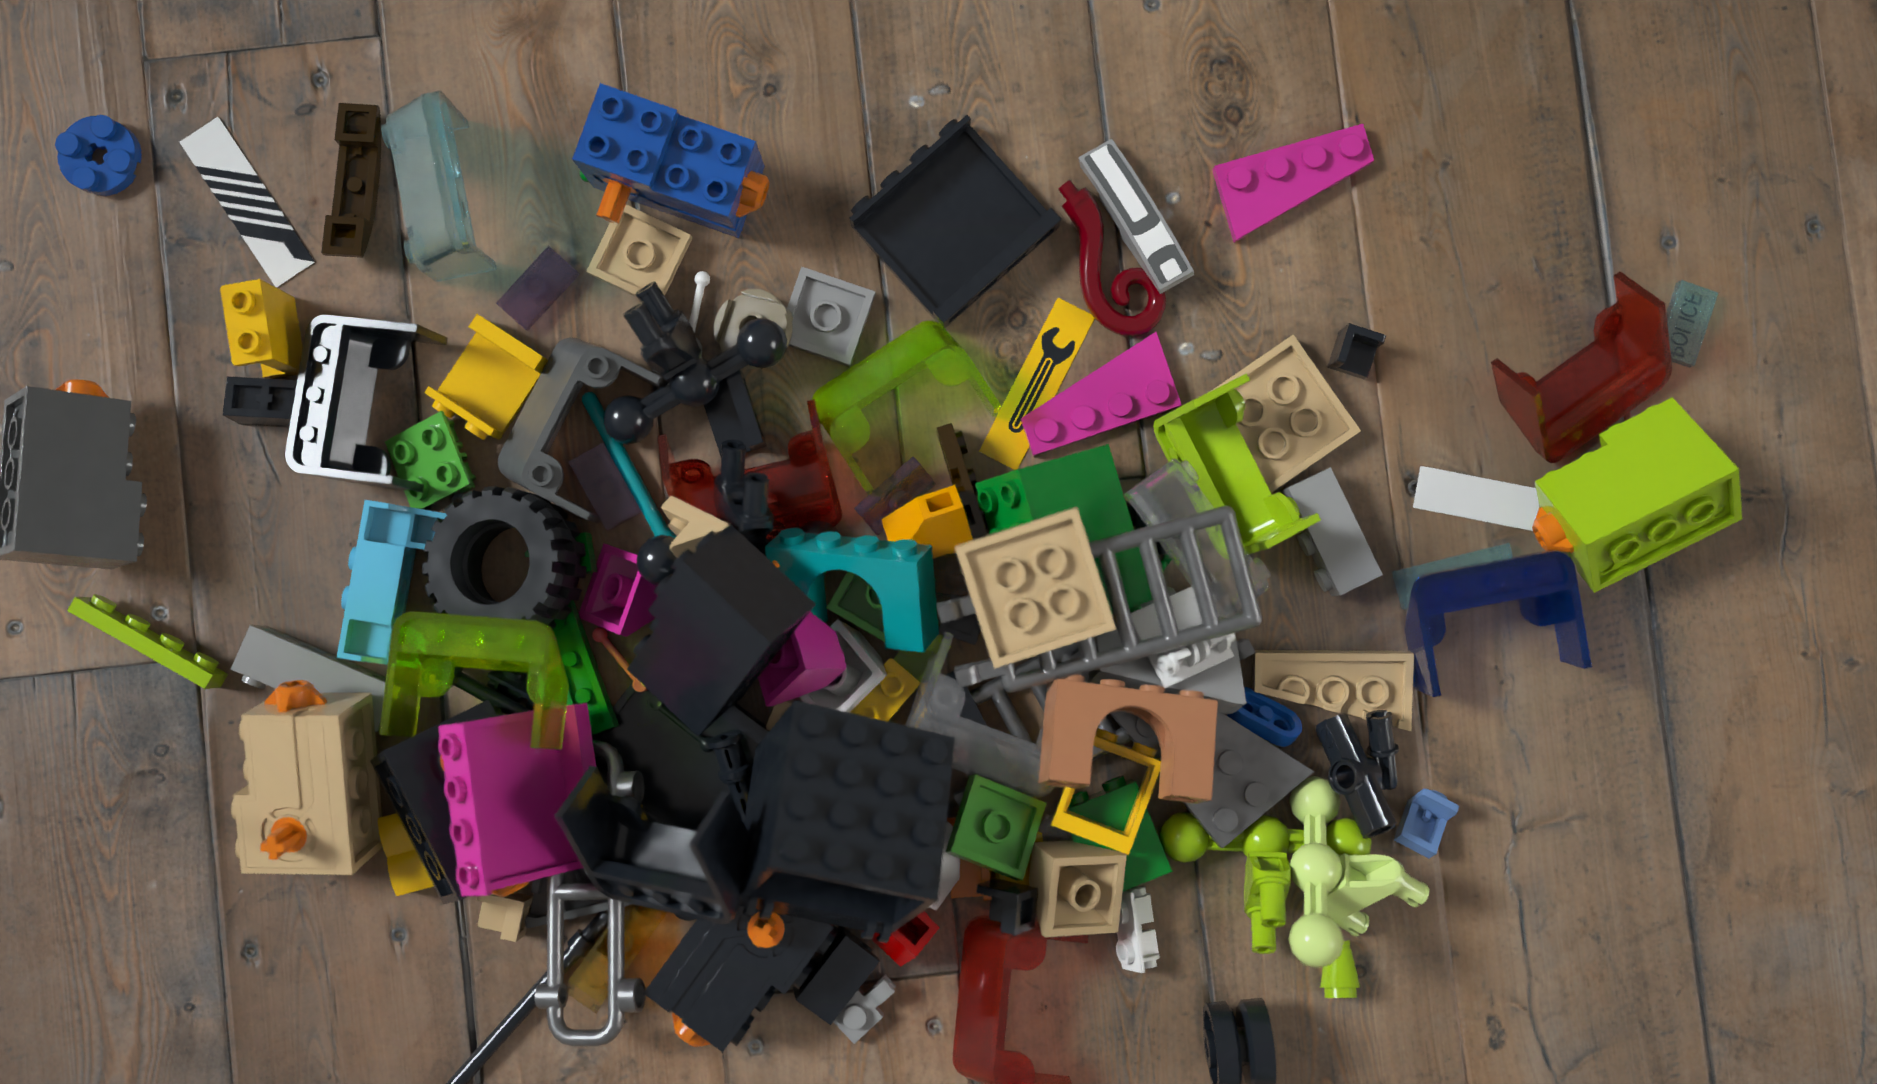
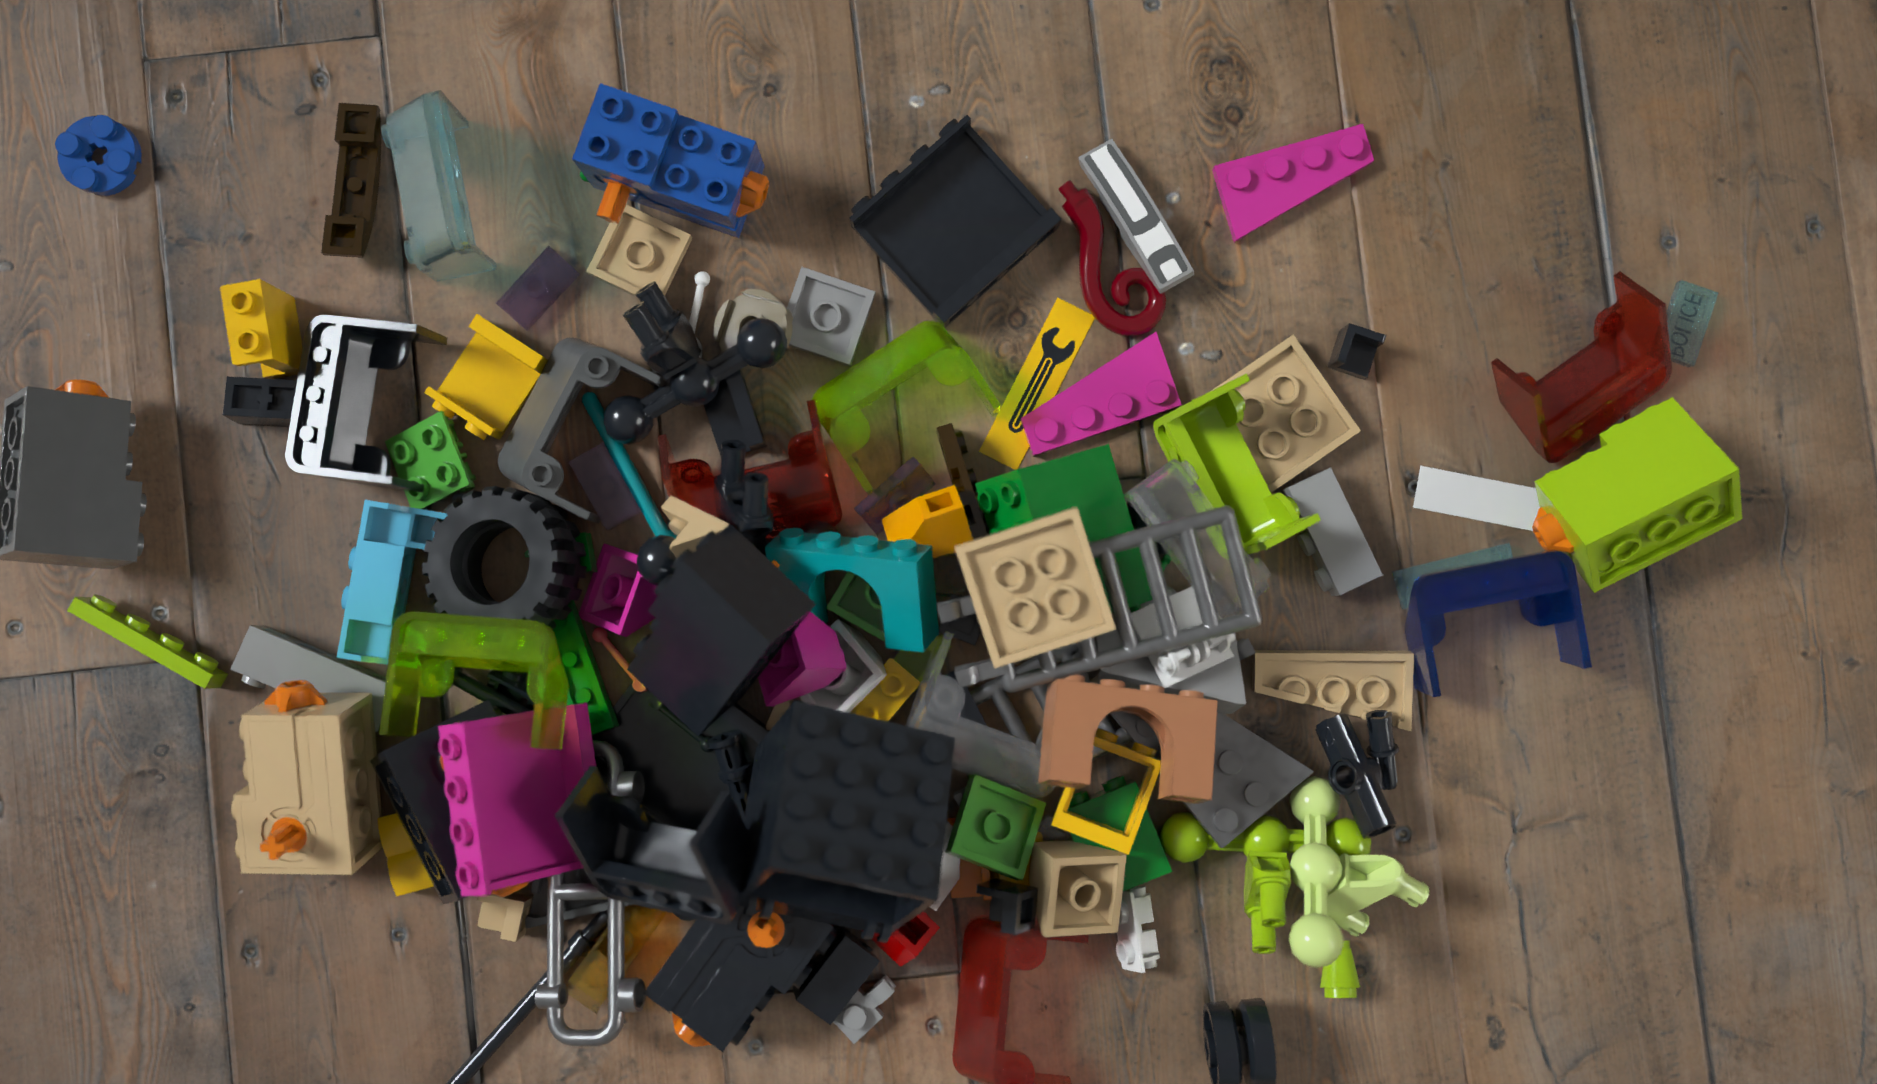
white sticker [179,117,315,288] -> none
blue plate [1227,687,1302,747] -> none
medium blue bracket [1394,789,1459,859] -> none

